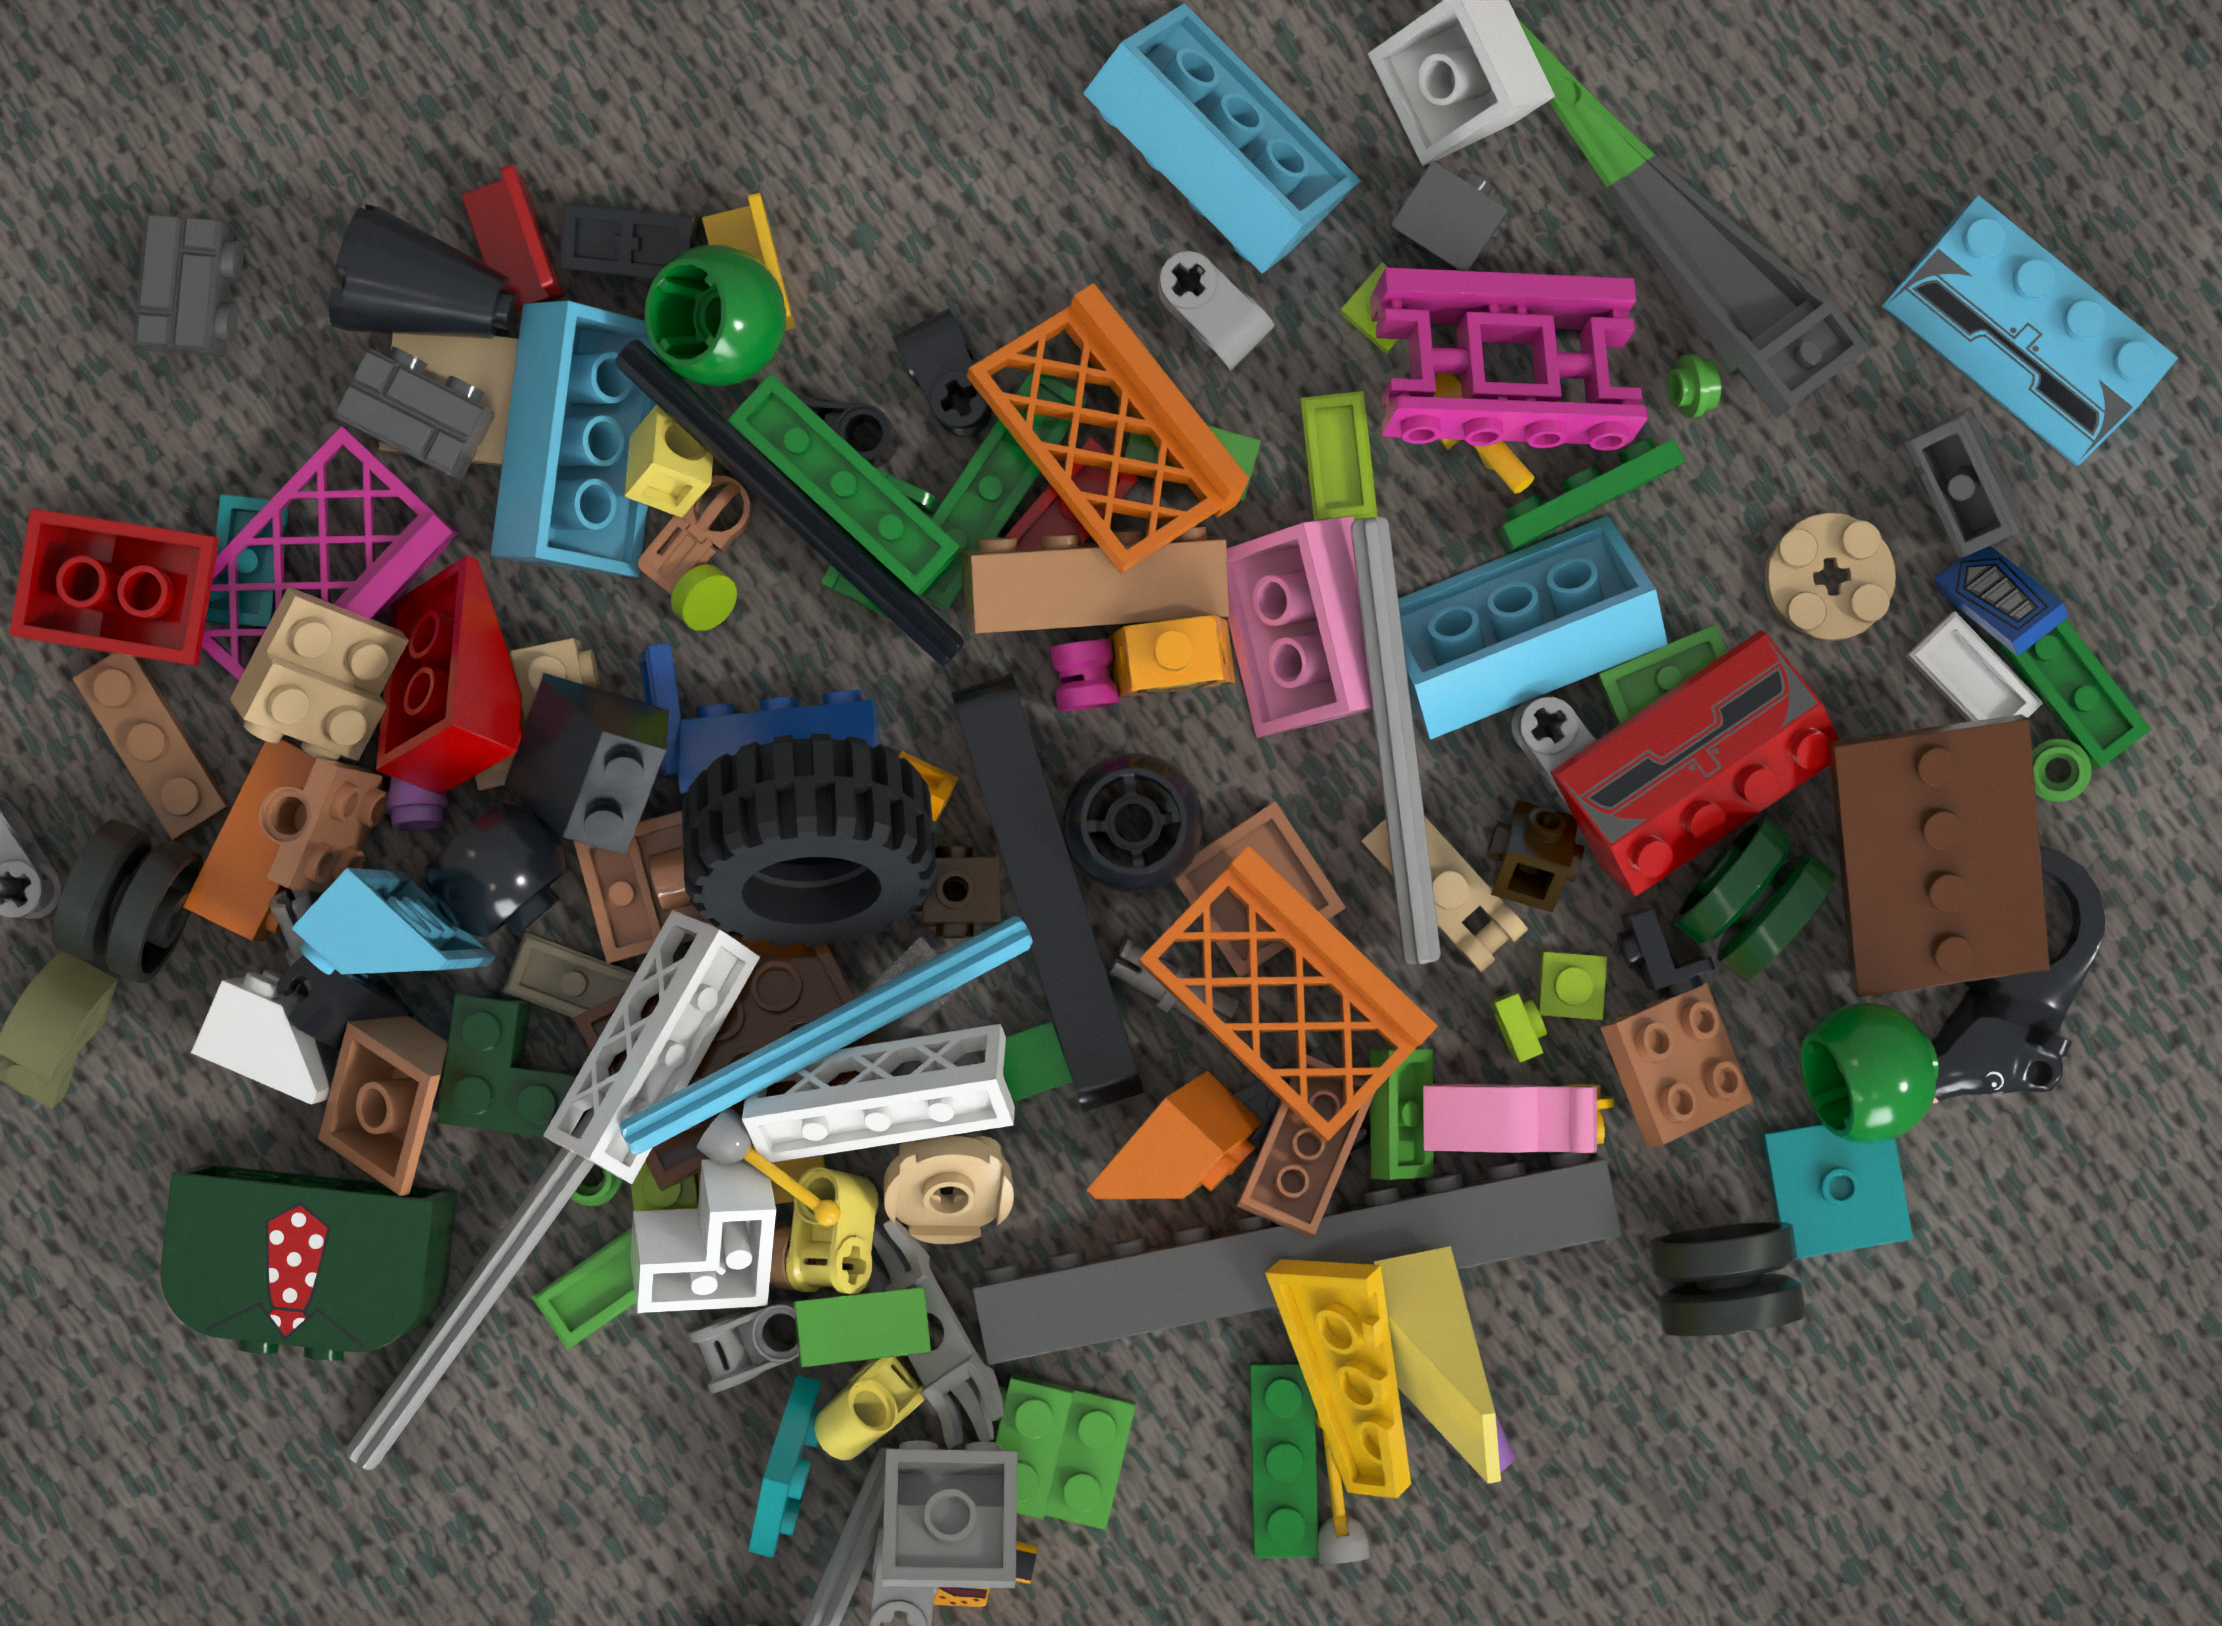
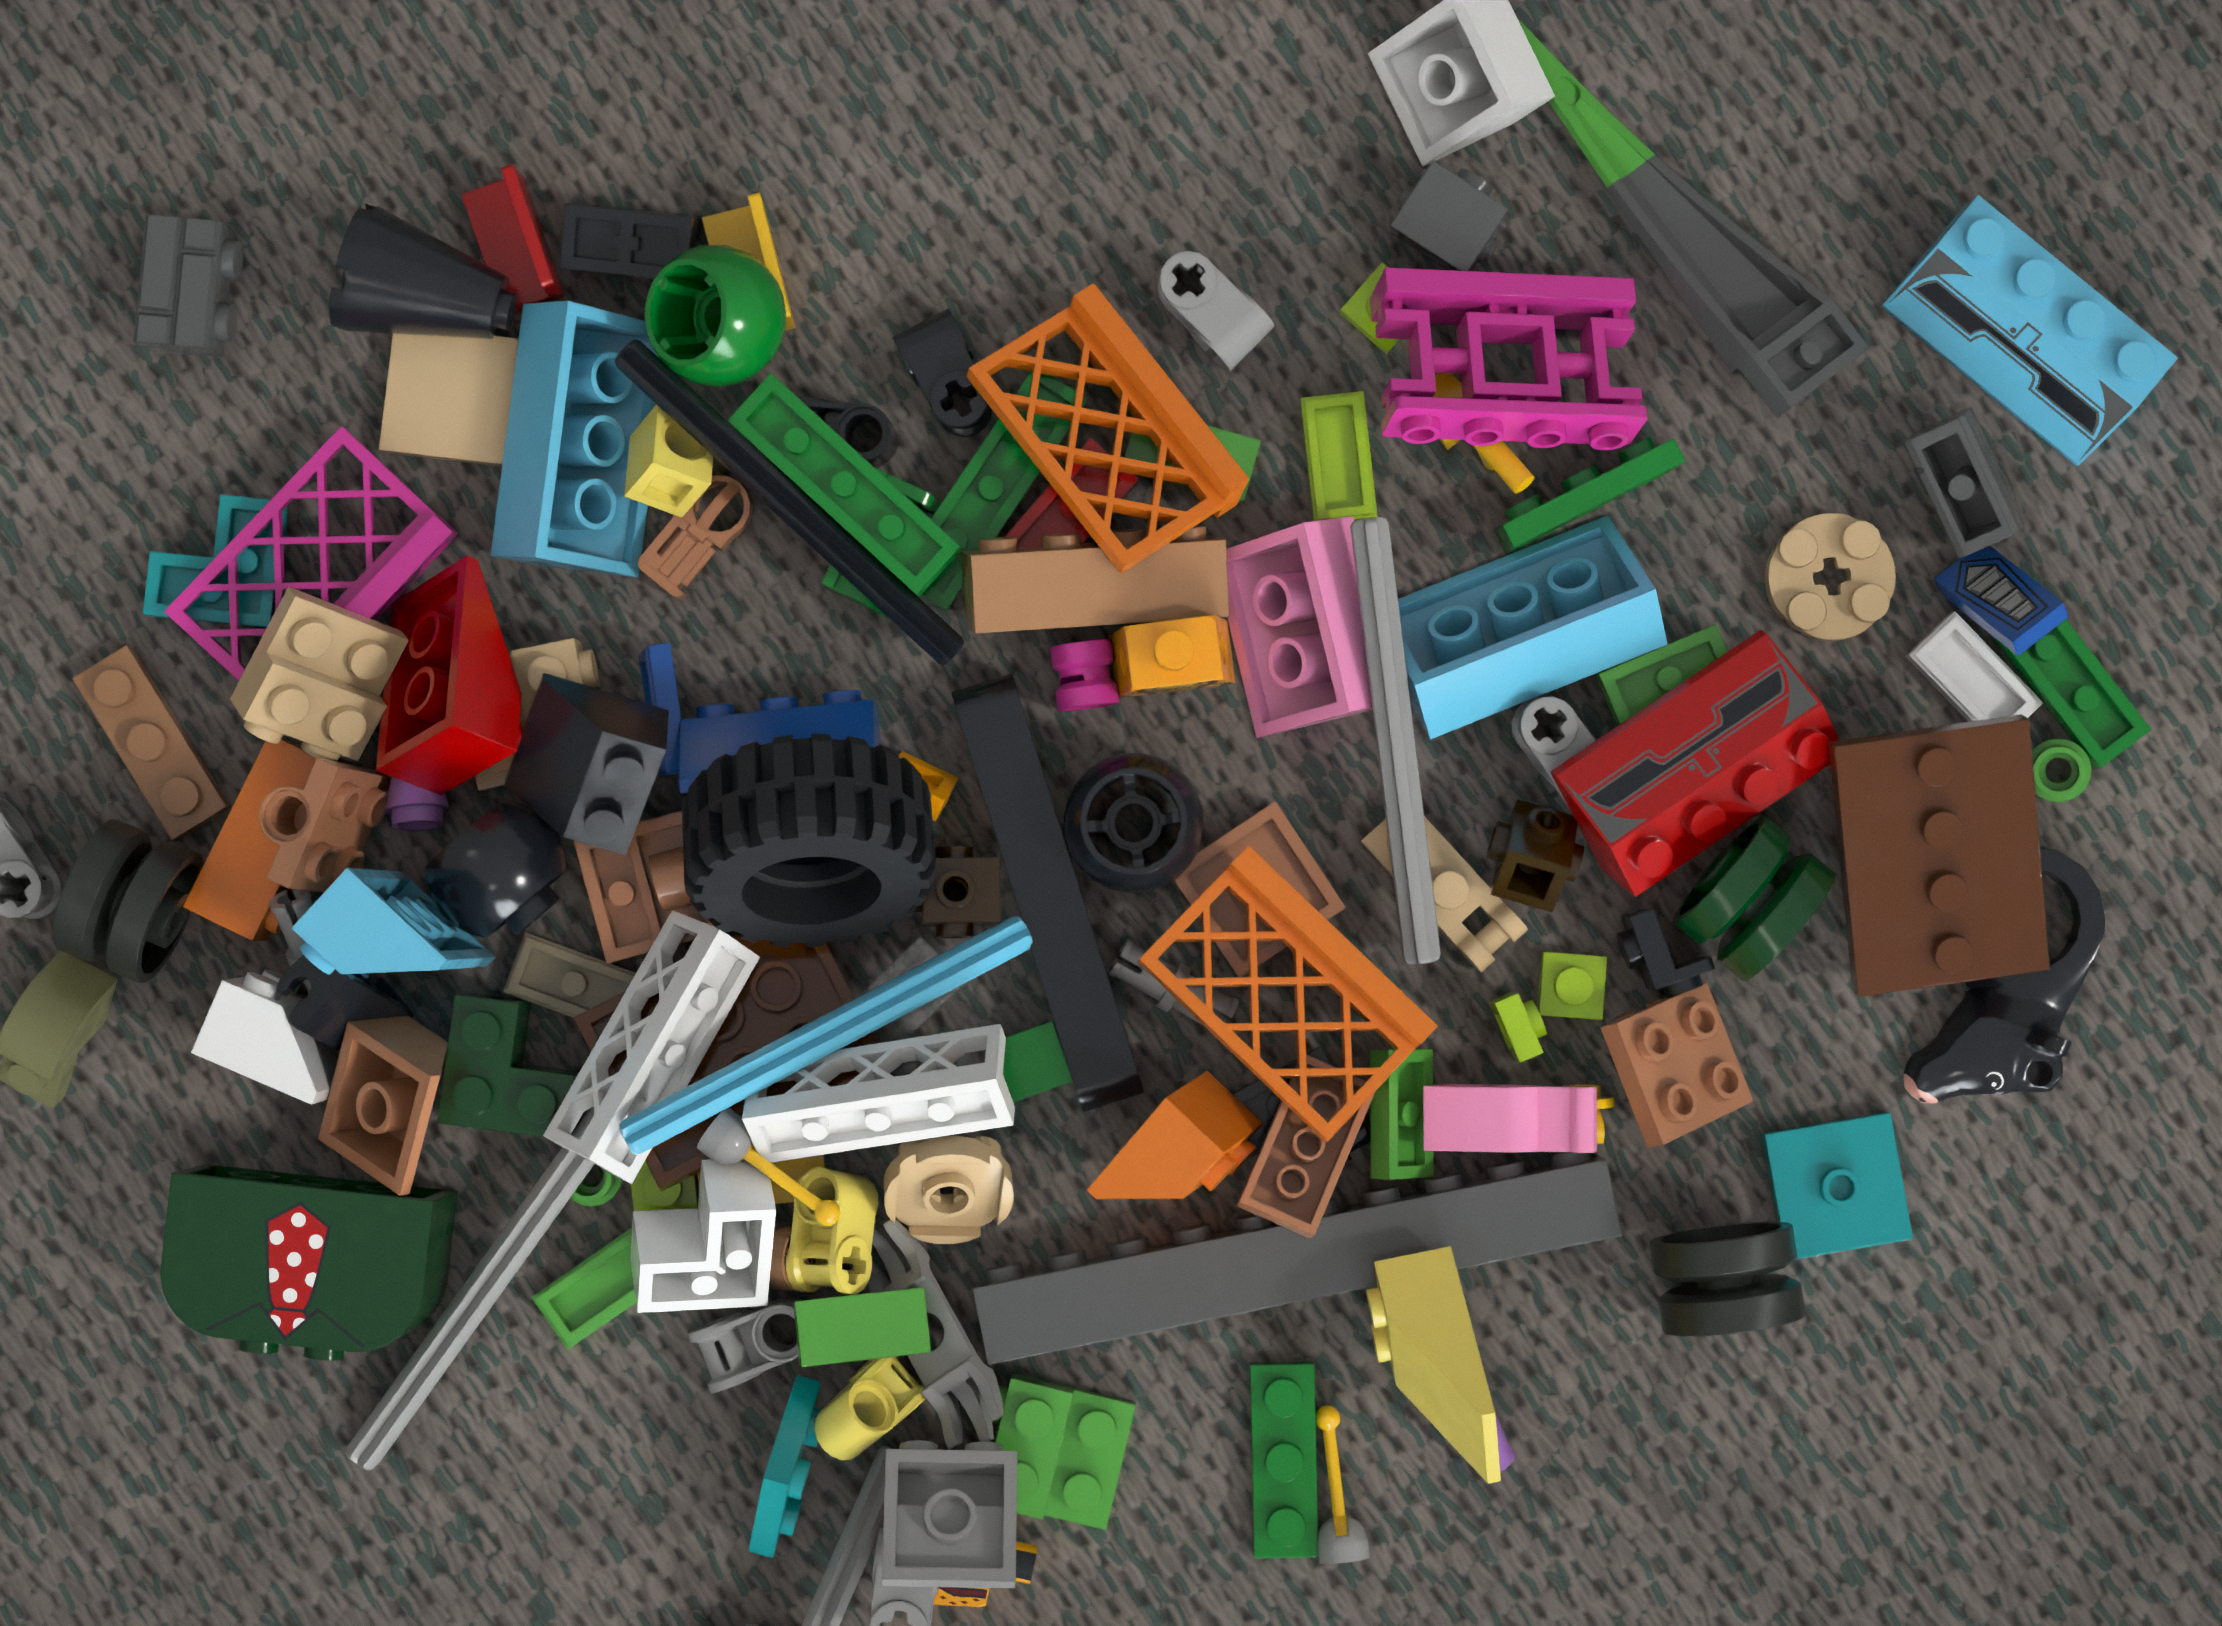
red slope [9,508,220,666] -> none
dark grey brick [335,346,495,481] -> none
lime tile [671,564,737,631] -> none
medium azure slope [1083,3,1361,273] -> none
yellow wing [1265,1259,1411,1498] -> none
bright green plate [1667,354,1721,418] -> none
green wheel [1800,1002,1939,1144] -> none

